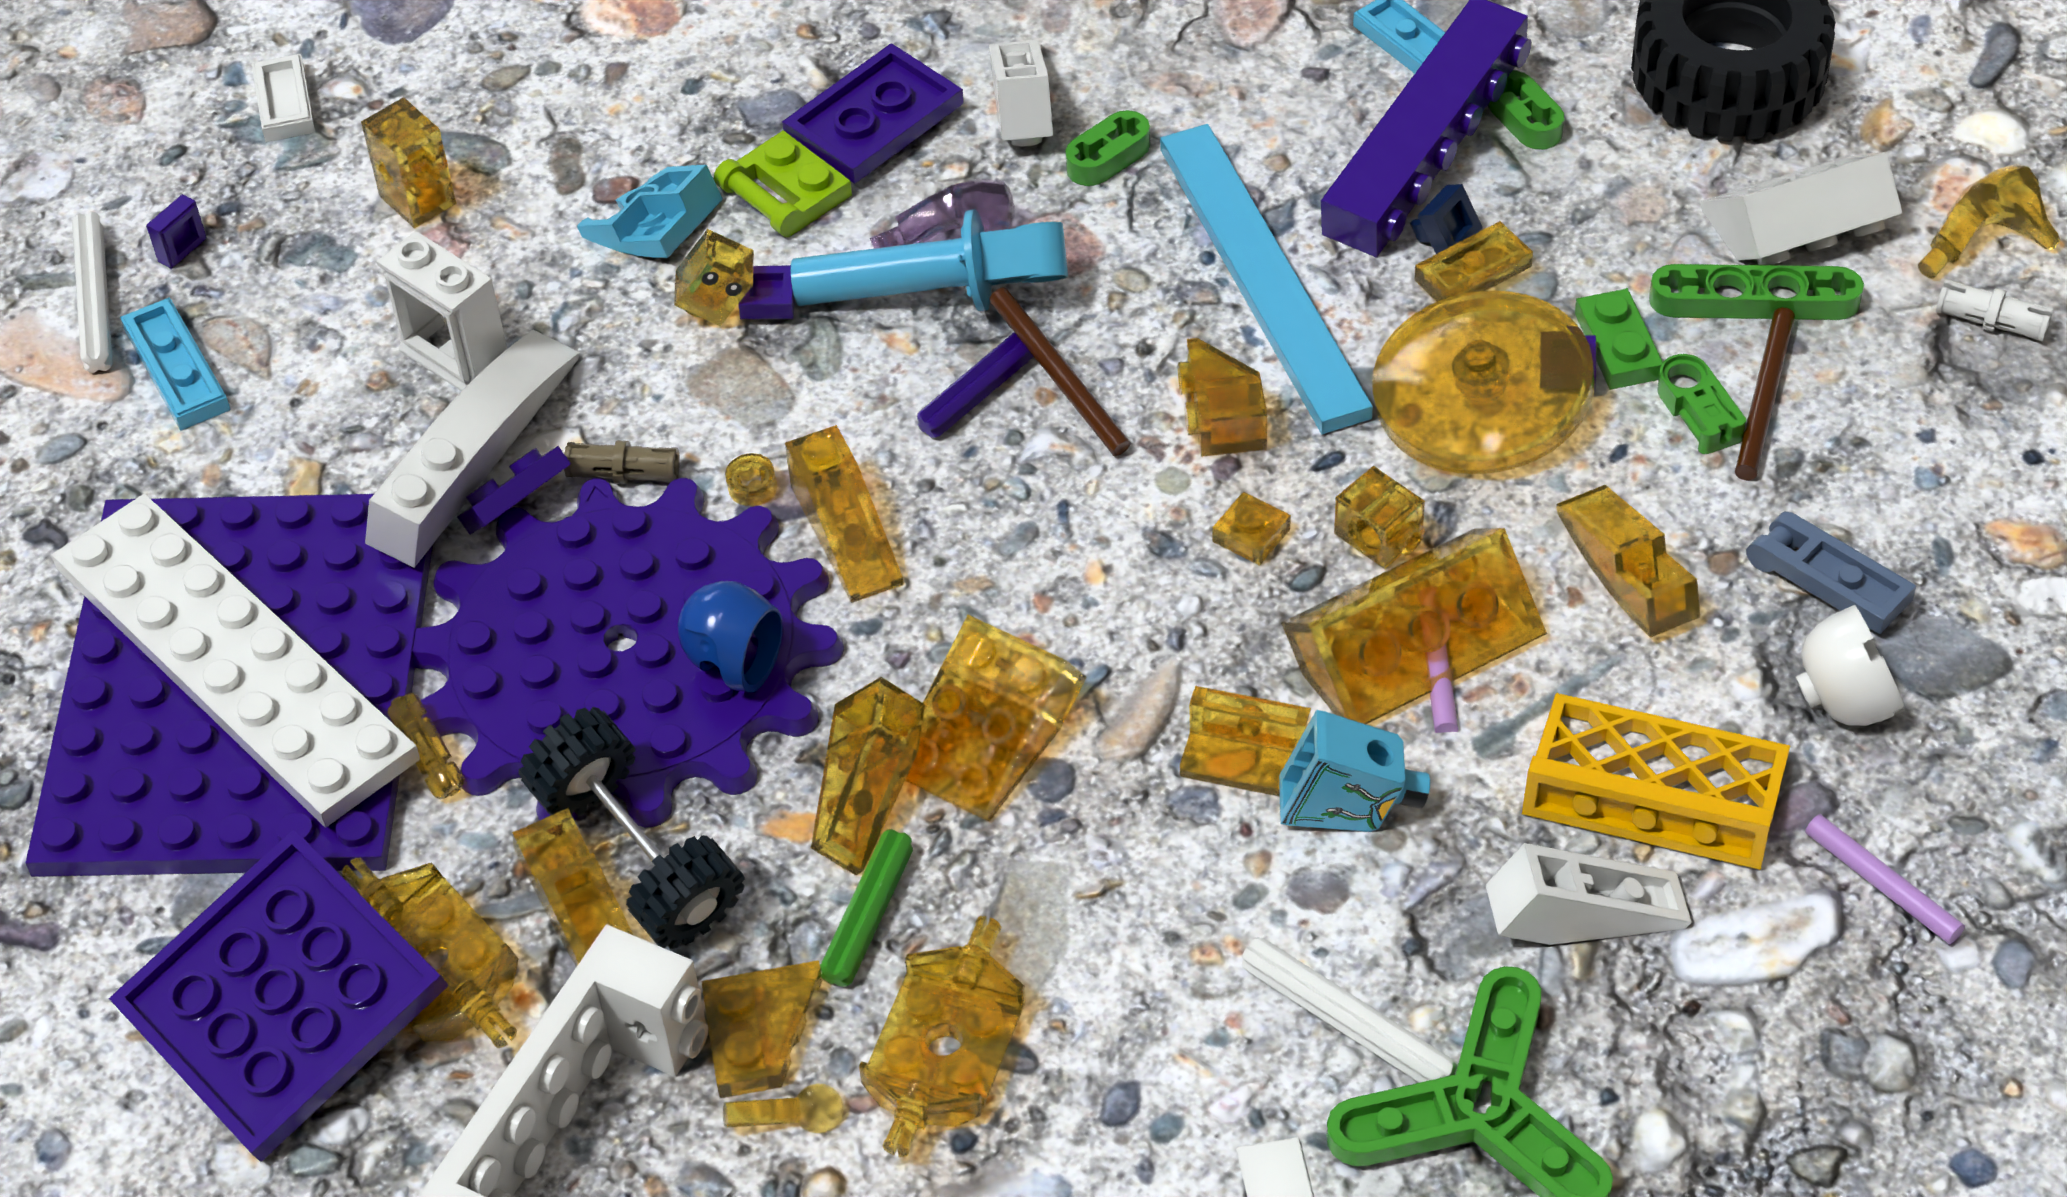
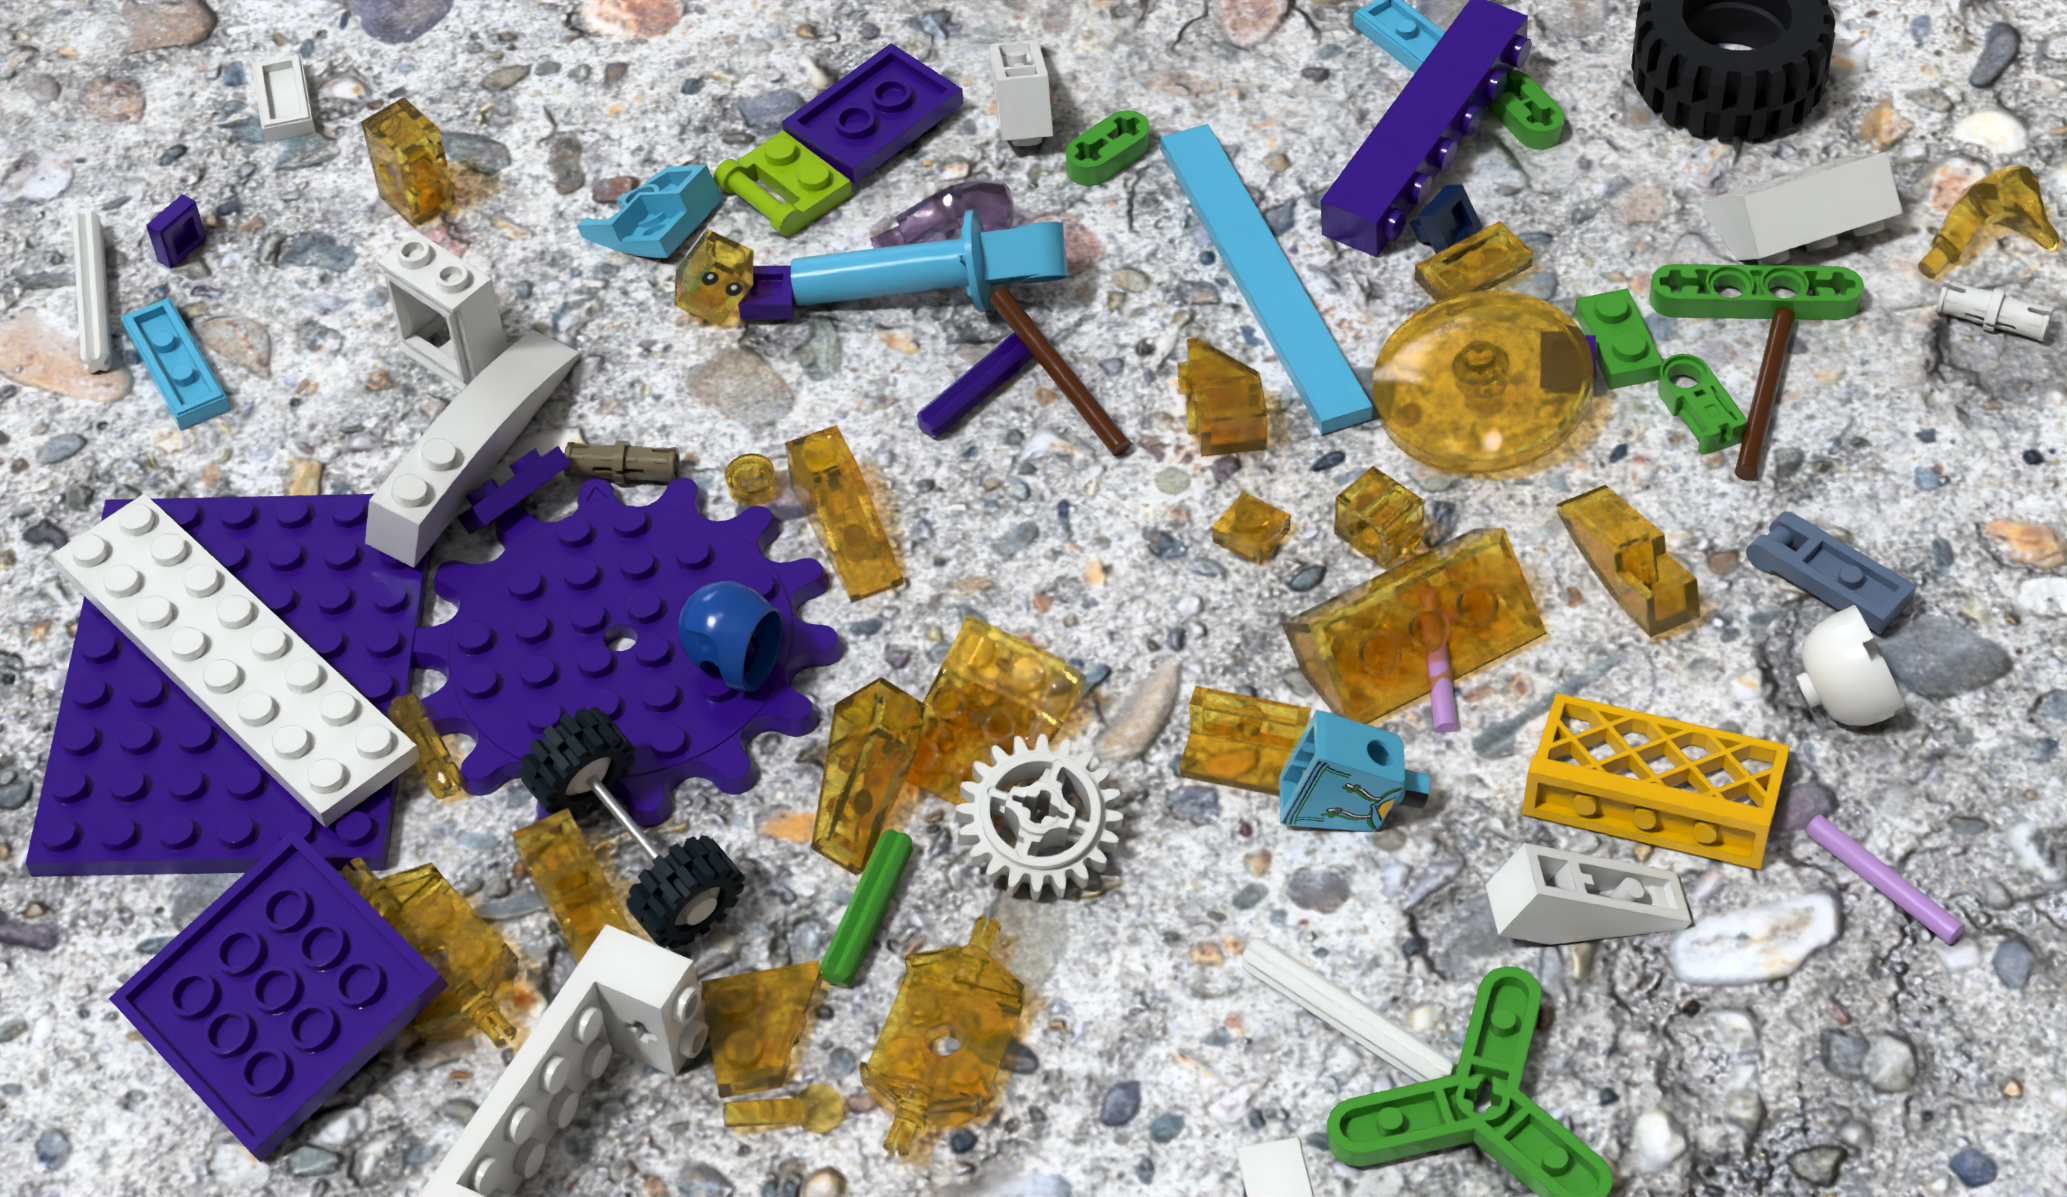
none -> white gear [955,734,1123,901]

